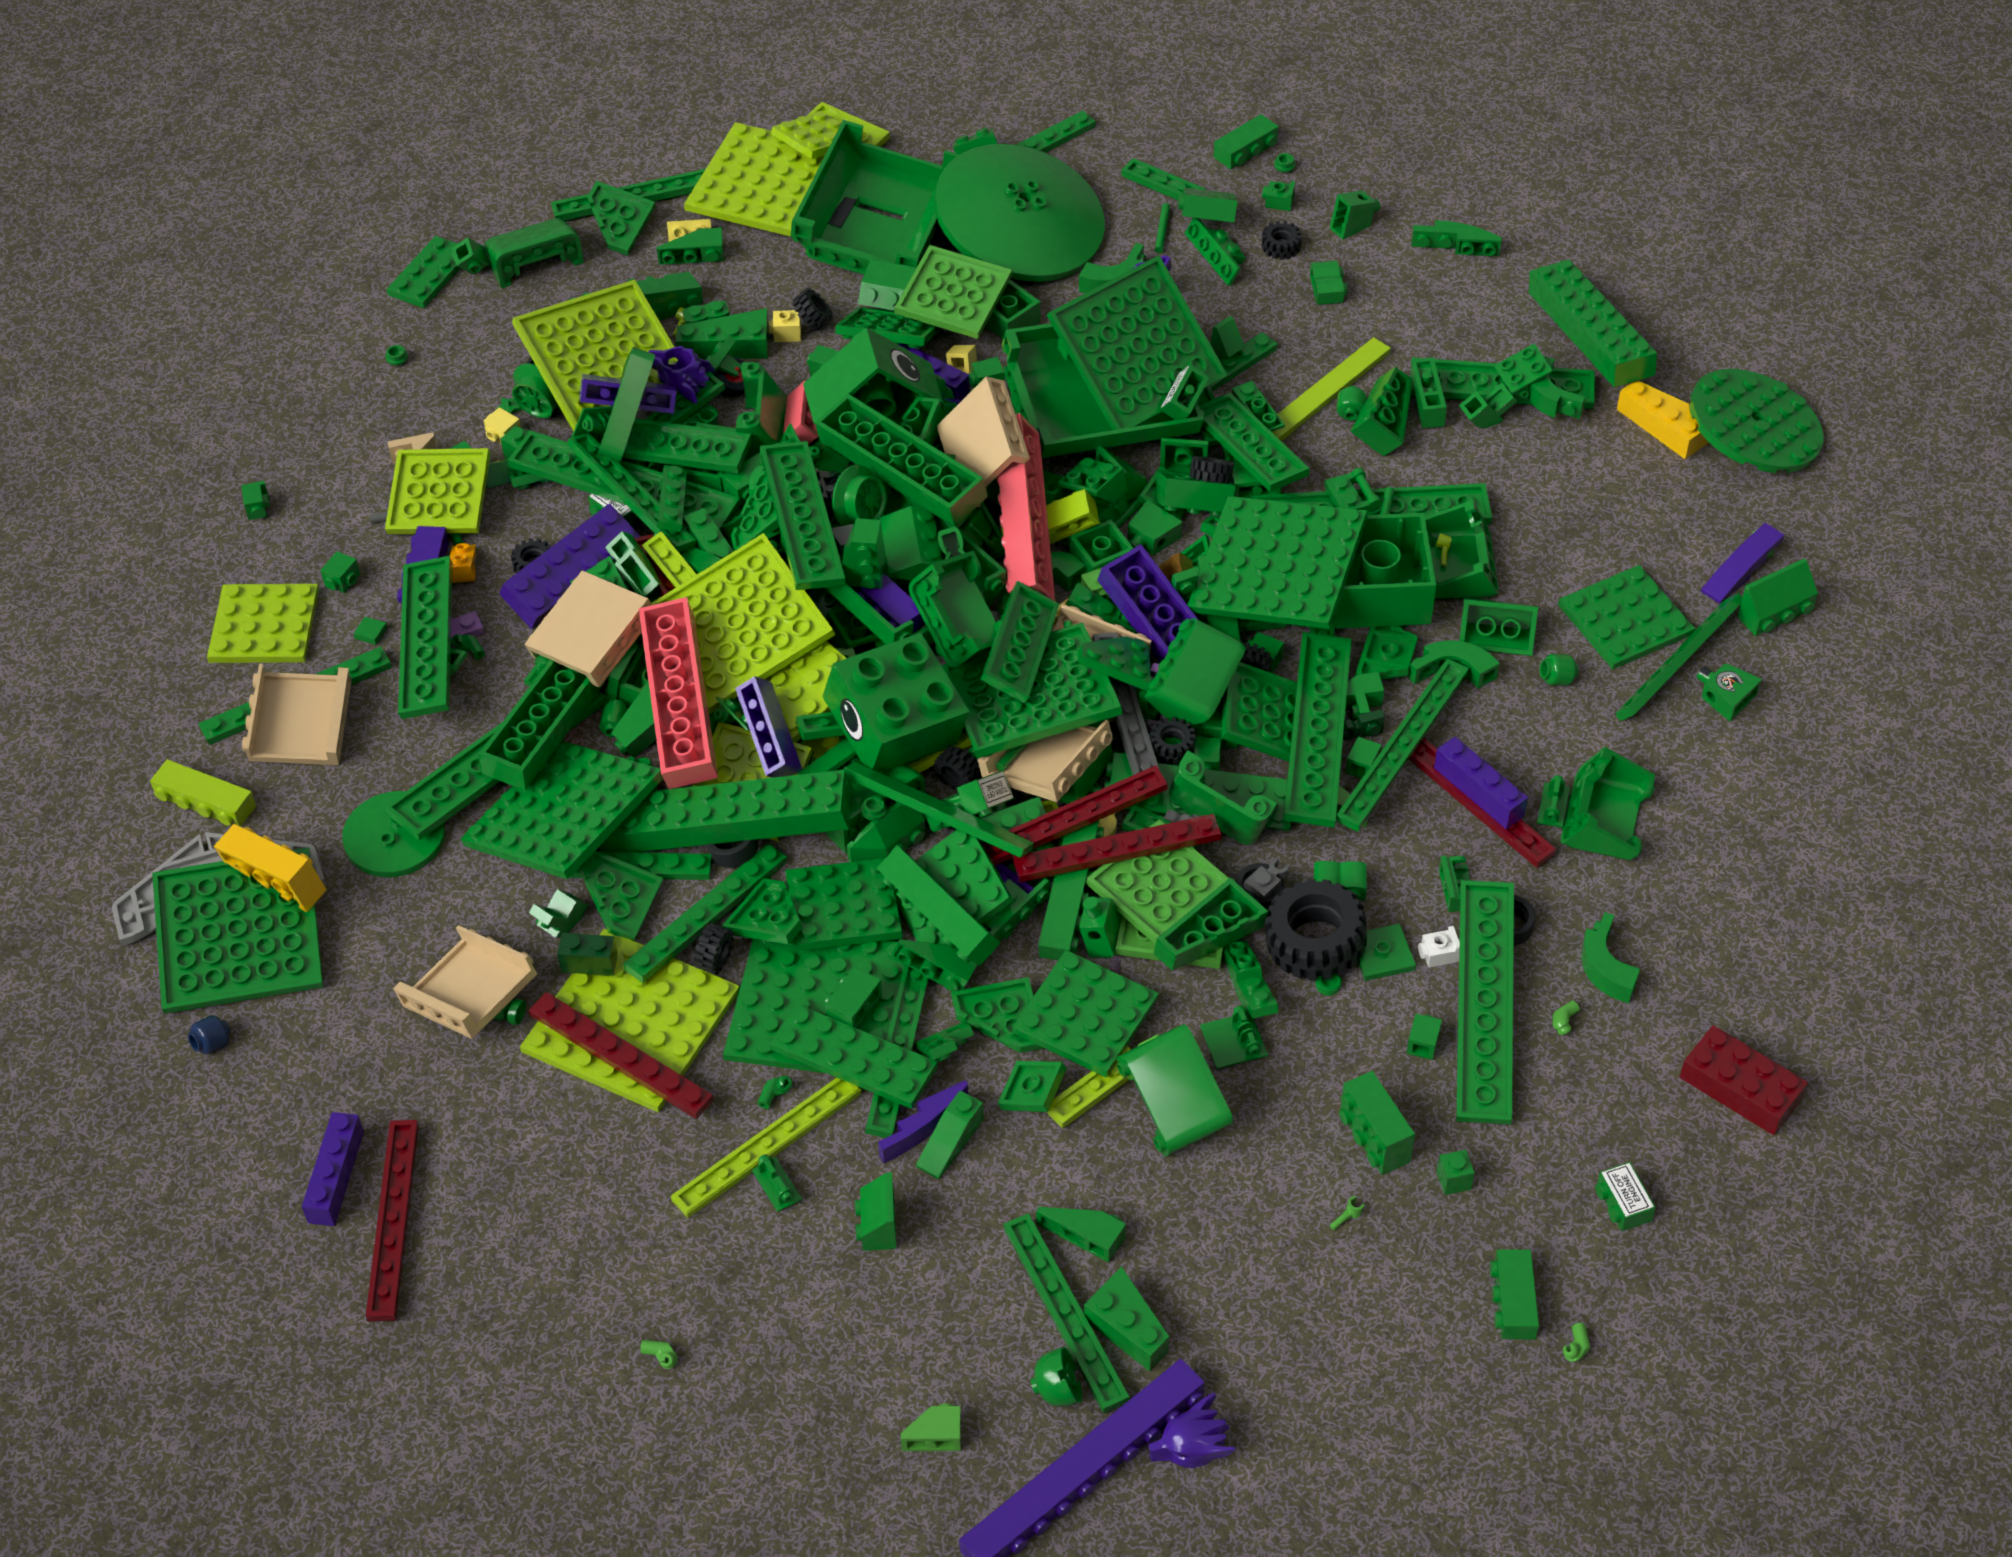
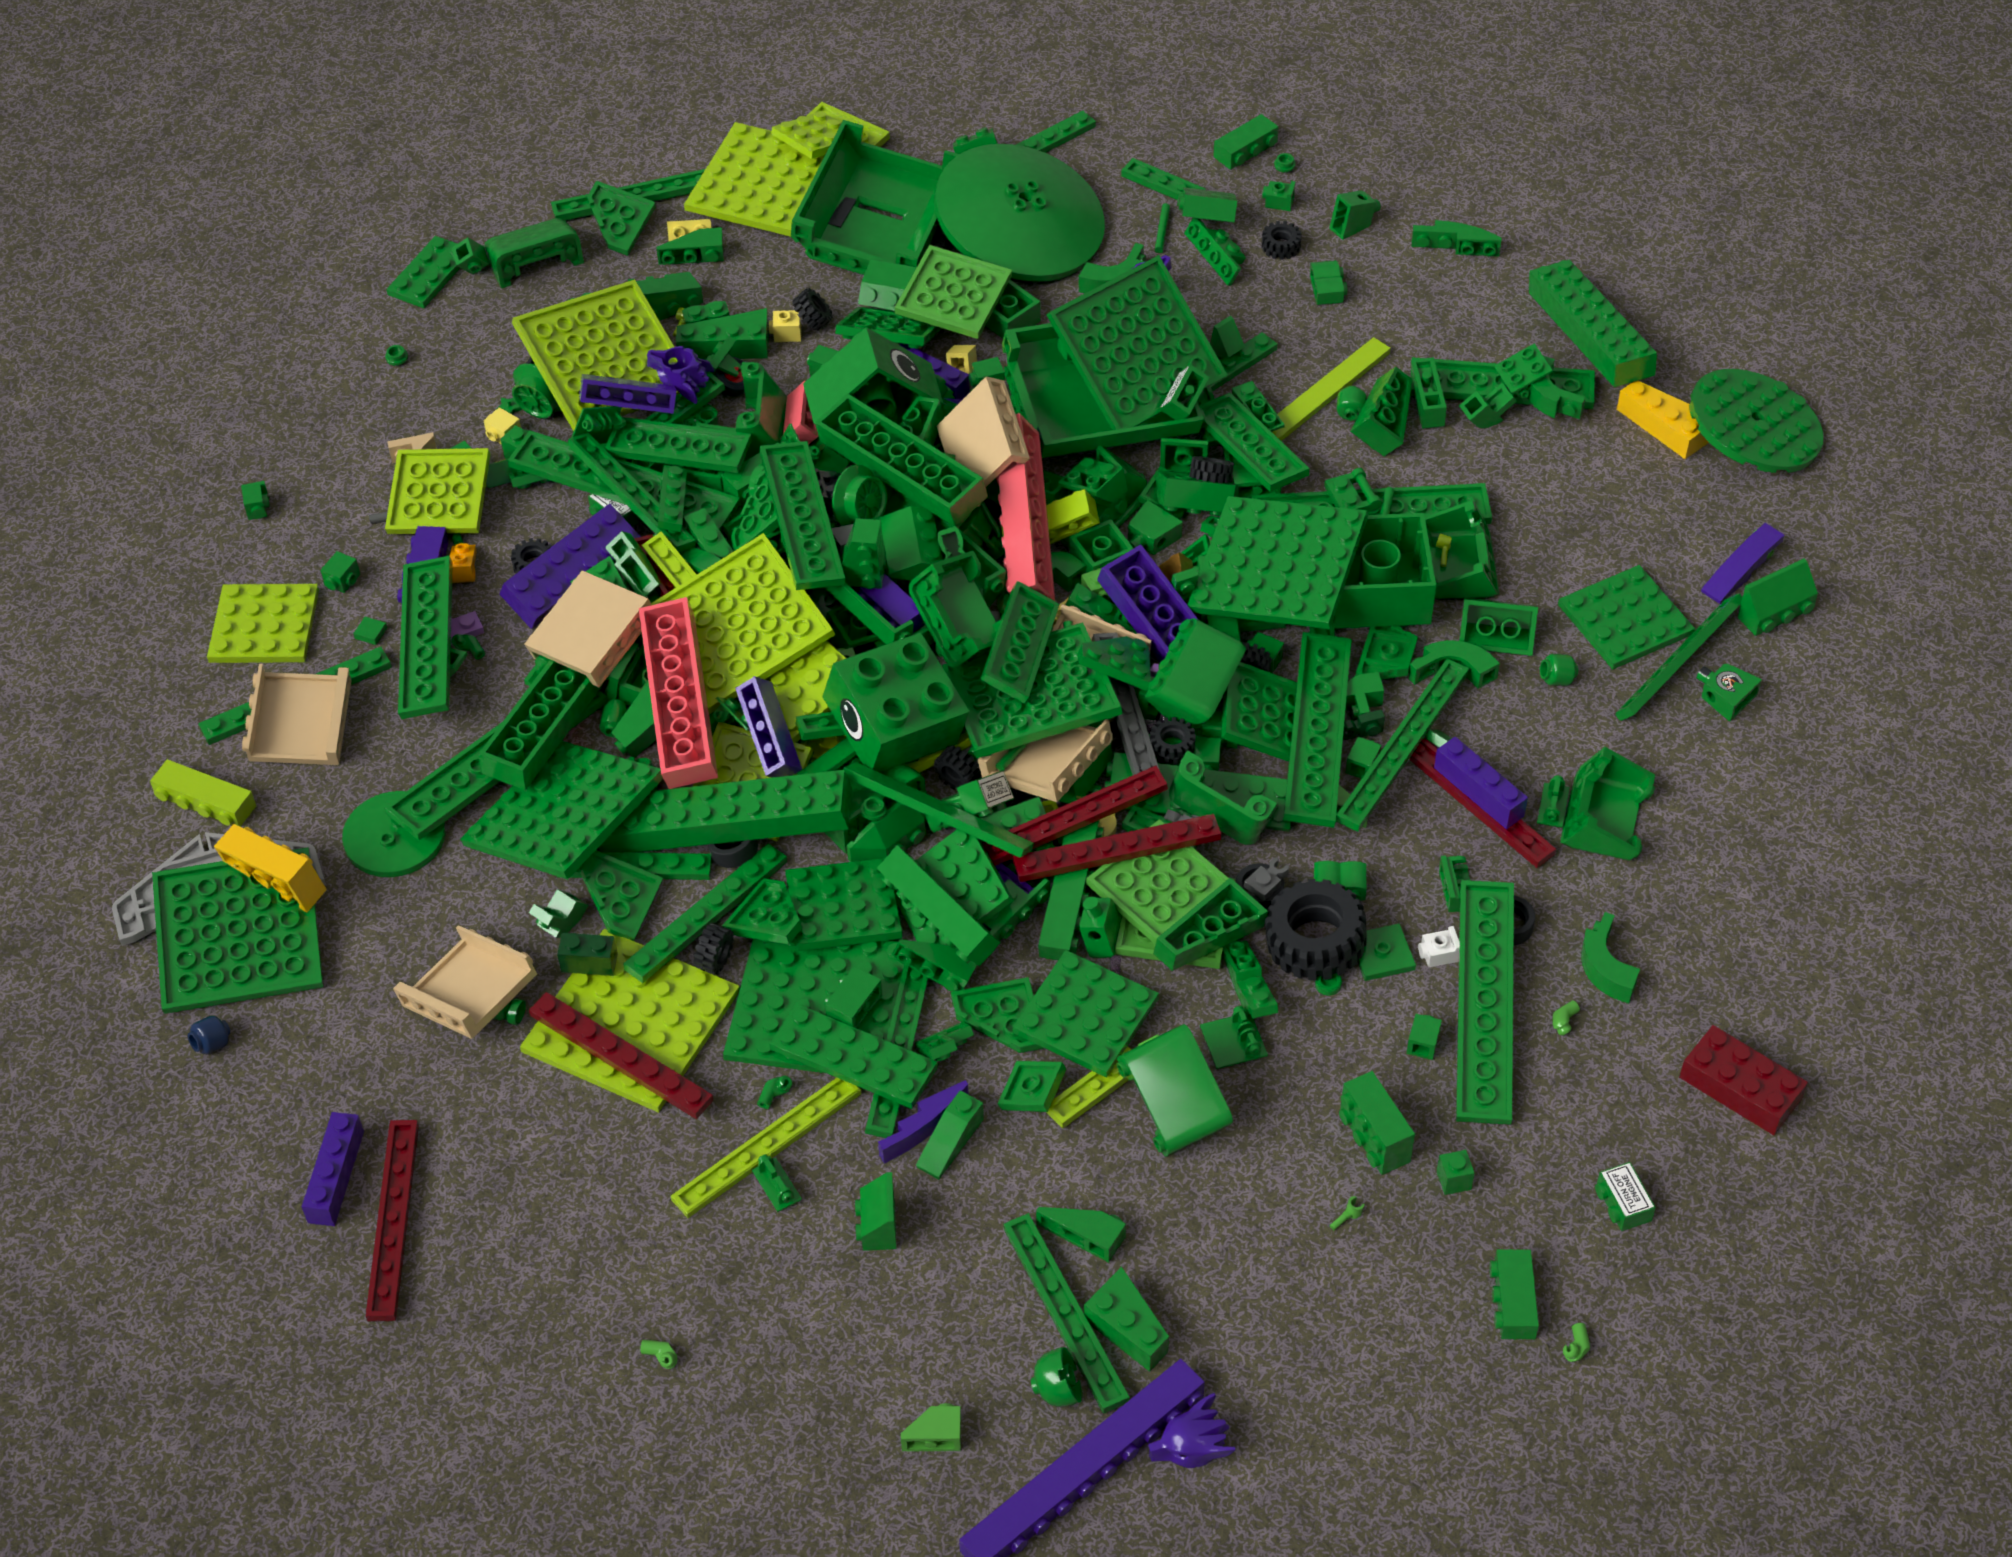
green beam [598,347,655,462] -> none
none -> green tile [1425,730,1452,747]

